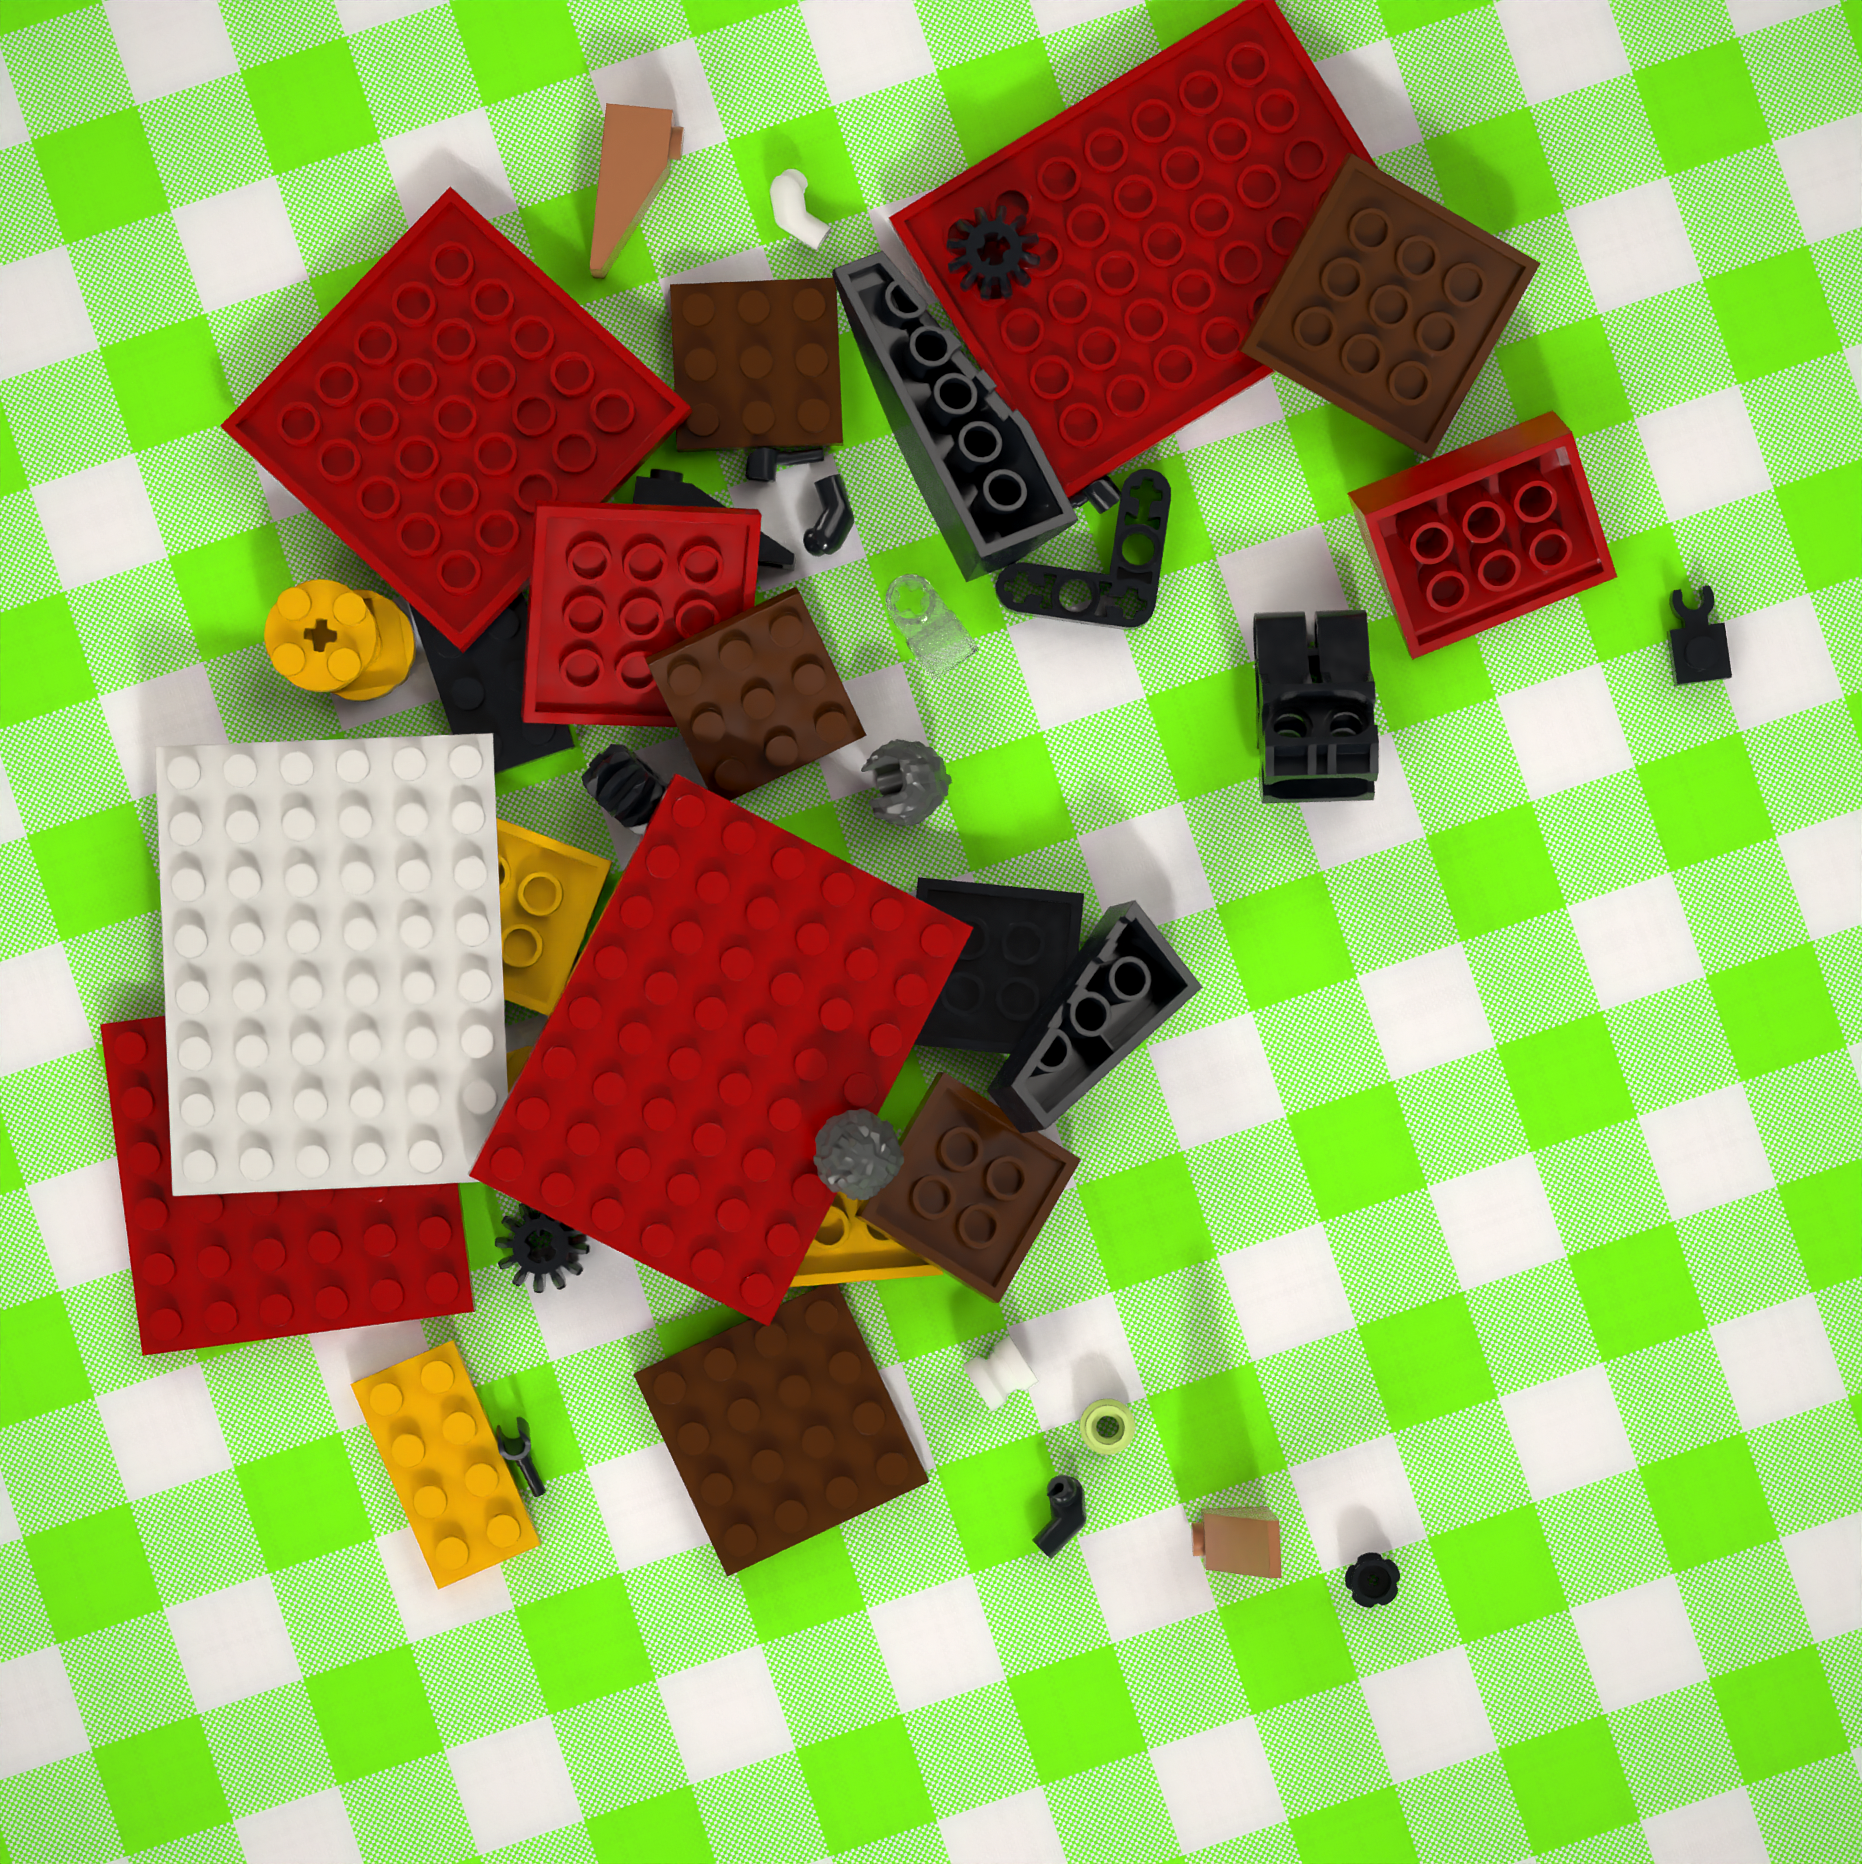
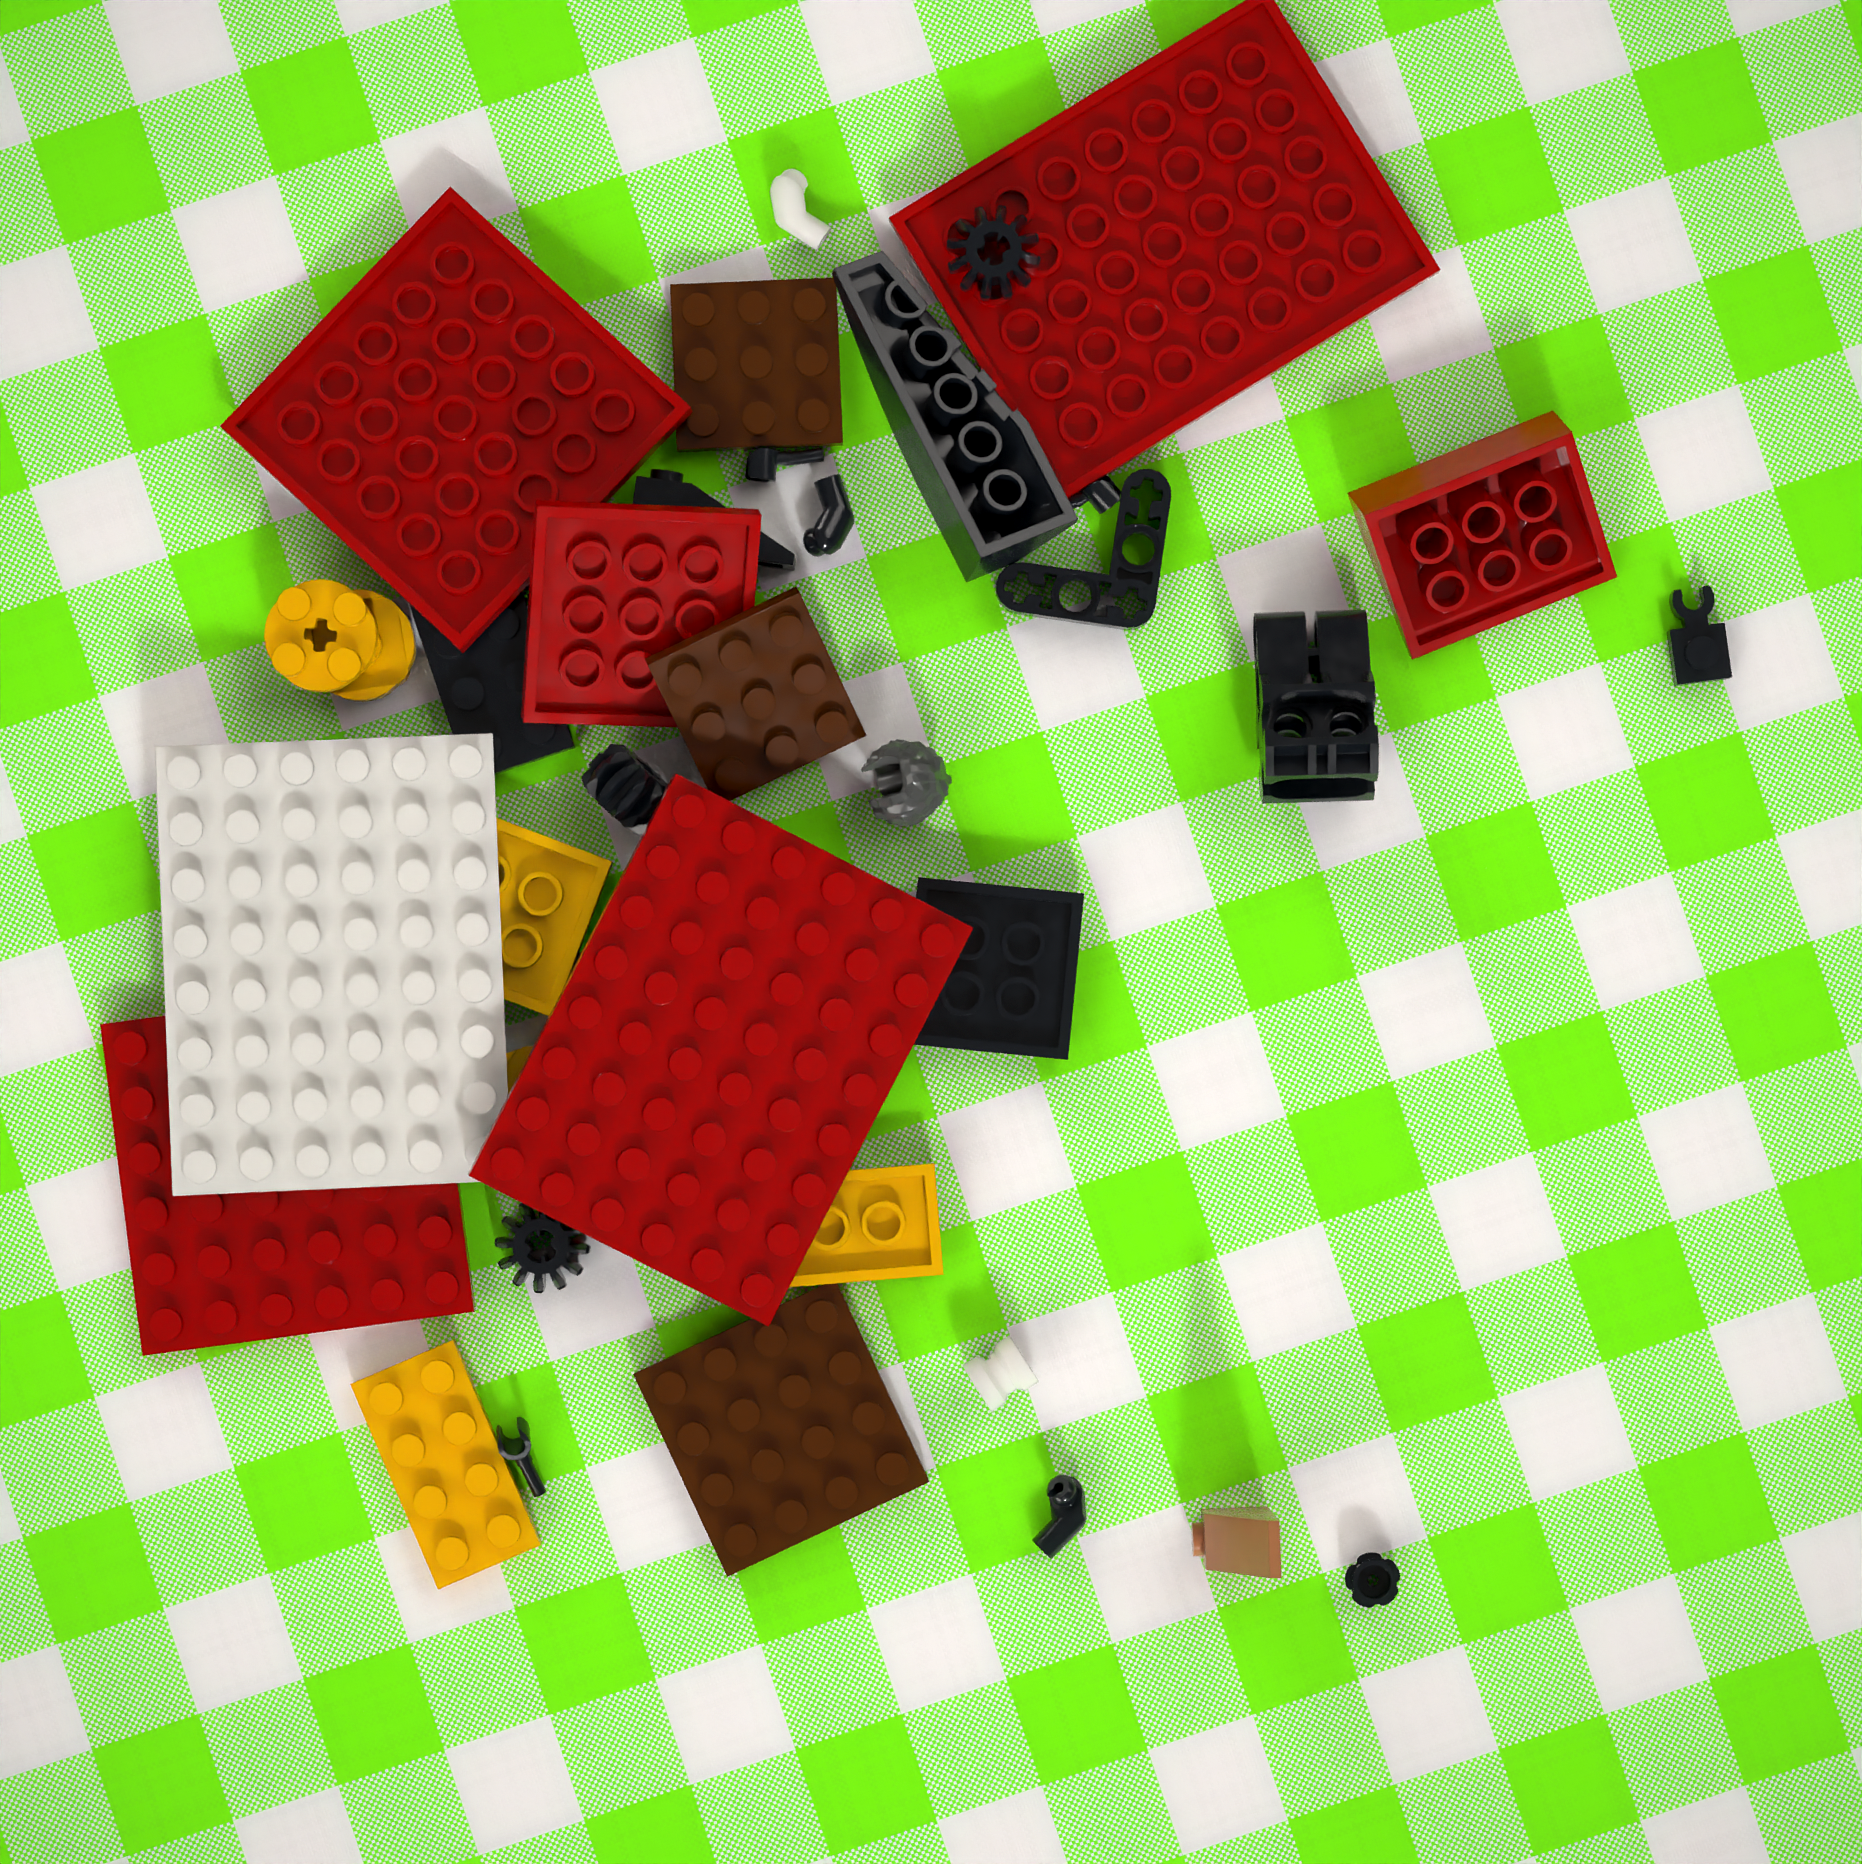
nougat slope [590,103,684,279] -> none
dark grey piece [813,1109,904,1200] -> none
reddish brown plate [855,1072,1081,1303] -> none
clear piece [885,574,979,682] -> none
black wedge [986,900,1203,1134] -> none
yellowish green plate [1079,1399,1135,1455] -> none
reddish brown plate [1237,153,1541,459] -> none

